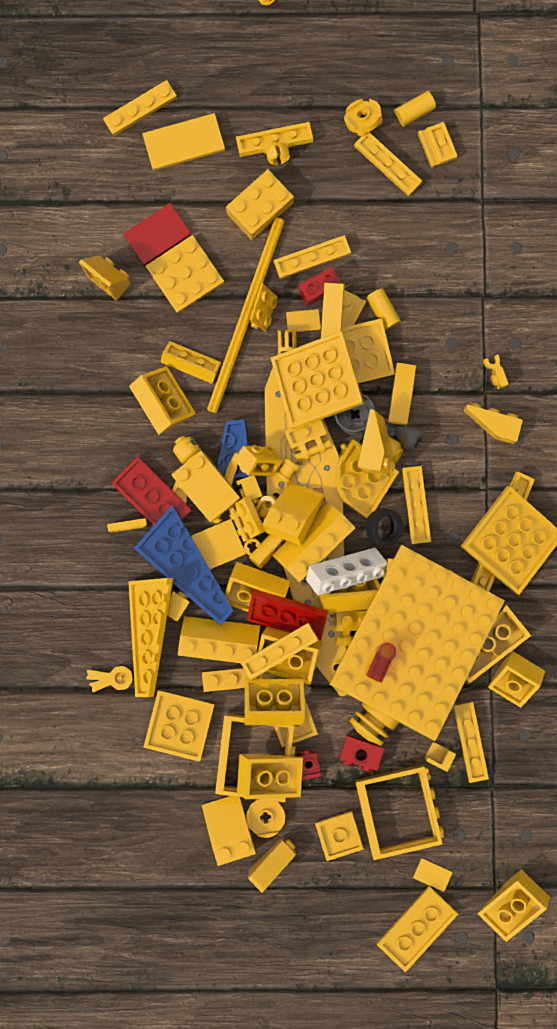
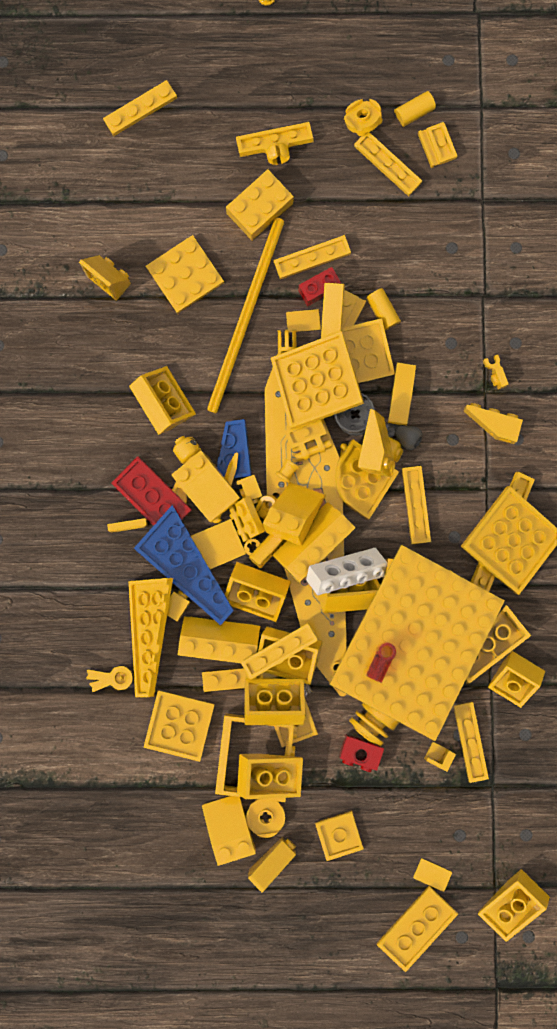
red tile [123,203,191,266] -> none
yellow tile [142,113,225,171] -> none
yellow slope [161,341,222,383] -> none
yellow brick [235,445,283,476] -> none
red tile [247,589,328,641] -> none
yellow hinge [250,283,277,332] -> none
red brick [297,749,321,780] -> none
yellow plate [334,610,367,646] -> none
yellow window [355,764,444,860] -> none
black tyre [366,508,404,546] -> none

